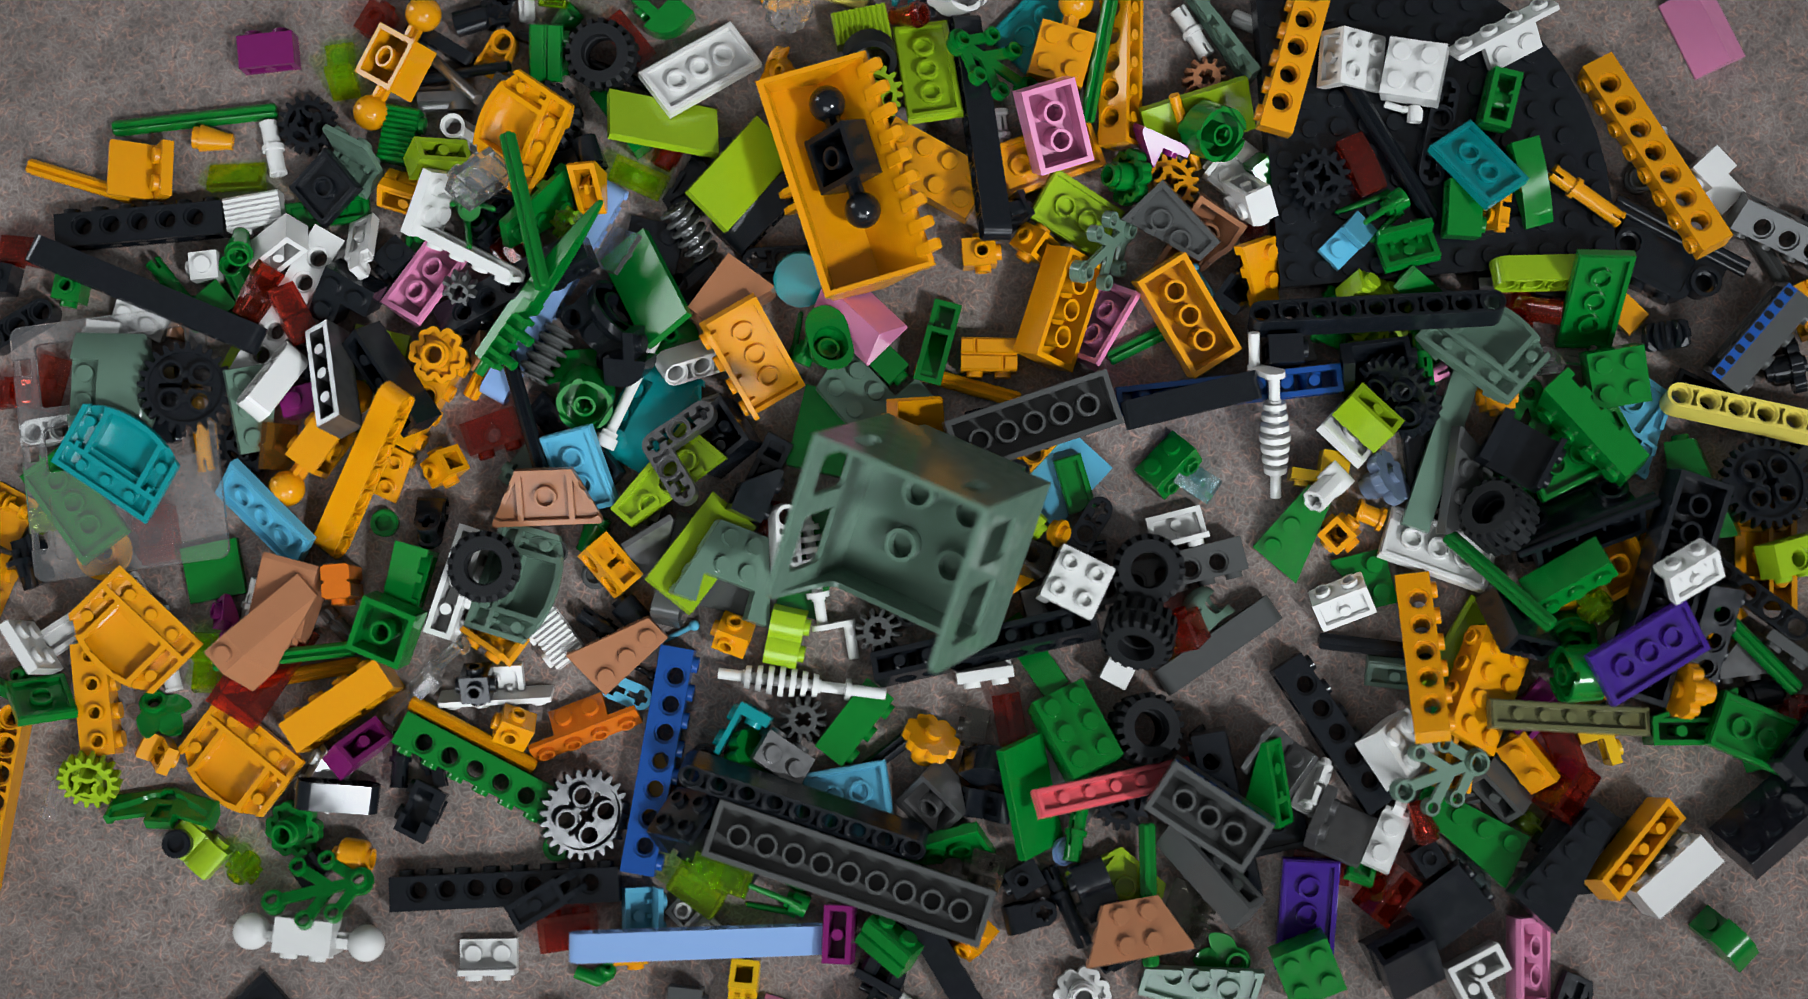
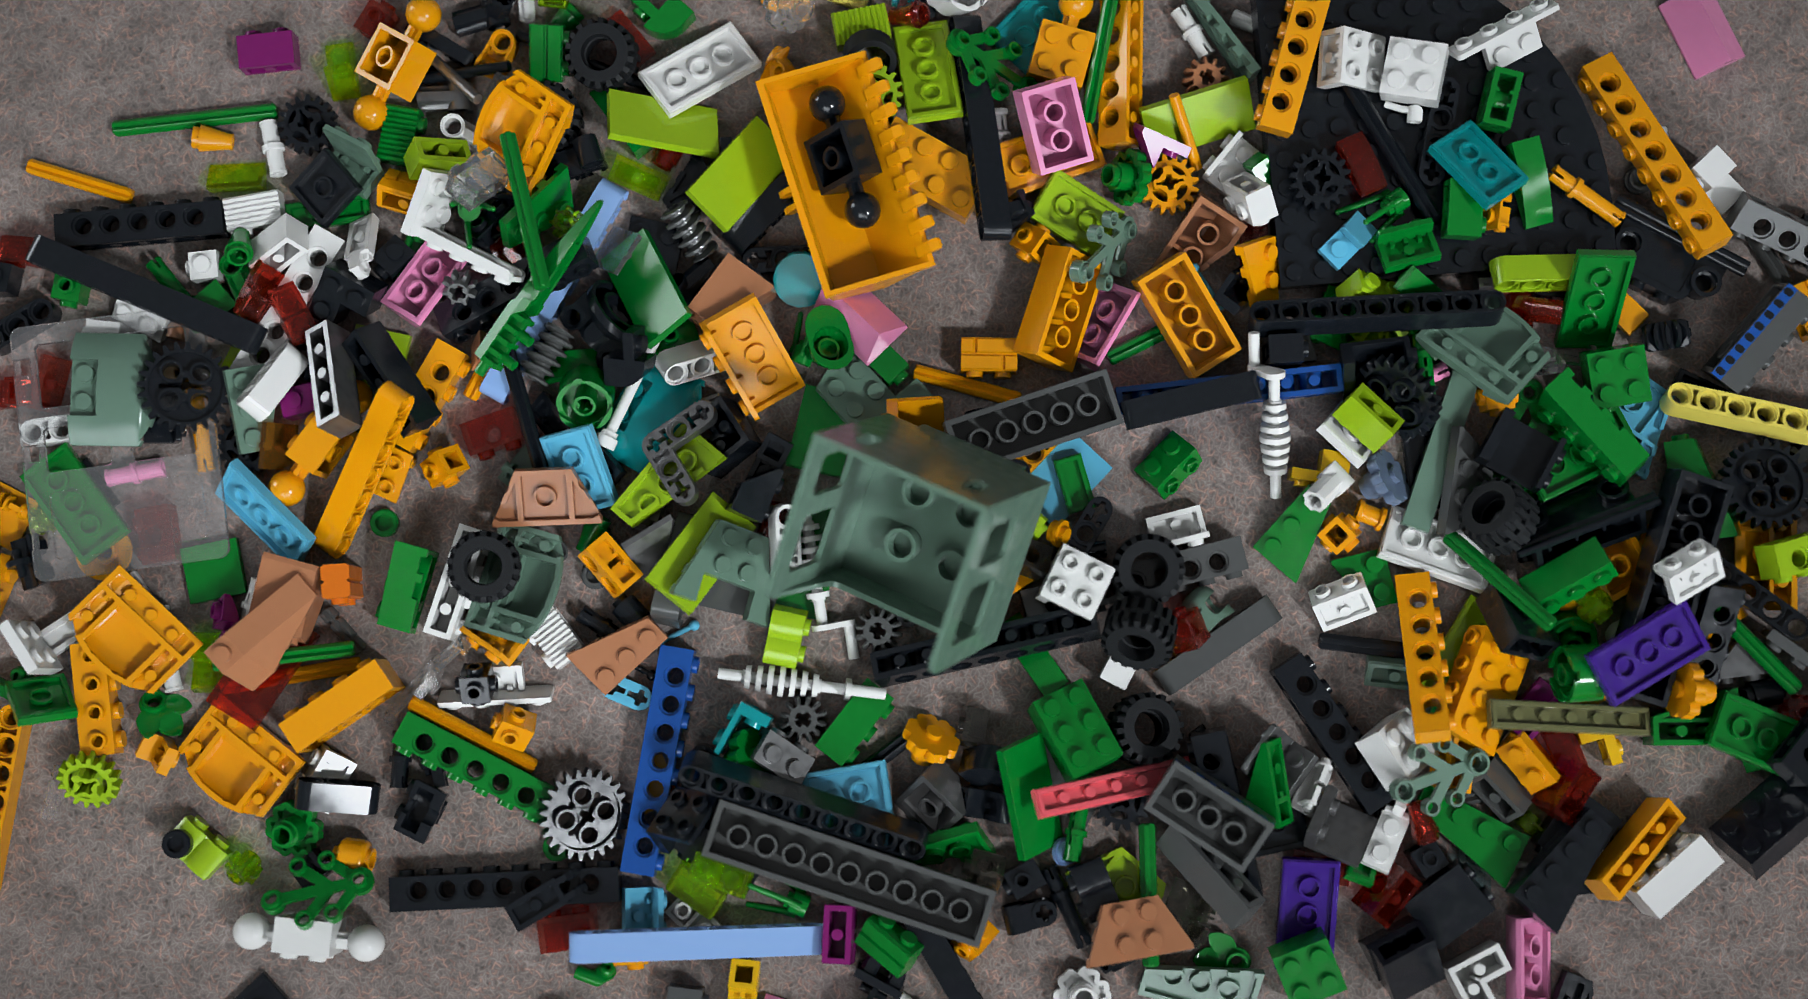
teal slope [51,403,180,524] -> none
green plate [103,787,221,831] -> none
light orange bracket [106,139,174,202] -> none
magenta brick [323,715,394,781] -> none
green brick [345,590,428,670] -> none
light orange plant [408,326,468,383] -> none
black piece [413,496,449,549] -> none
white bracket [457,937,519,981] -> none
orange bracket [528,692,643,762] -> none
light orange slope [566,160,608,216] -> none
light orange brick [710,610,756,659] -> none
green slope [913,298,962,386] -> none
white bracket [955,659,1015,690] -> none
light orange brick [961,233,1002,274] -> none
clear red hinge [991,692,1027,747] -> none
dark grey wing [1122,180,1222,261] -> none
clear light blue bracket [1173,467,1222,505] -> none
green brick [1178,100,1246,162] -> none
green brick [1688,905,1759,973] -> none
black plant [1763,337,1808,394] -> none

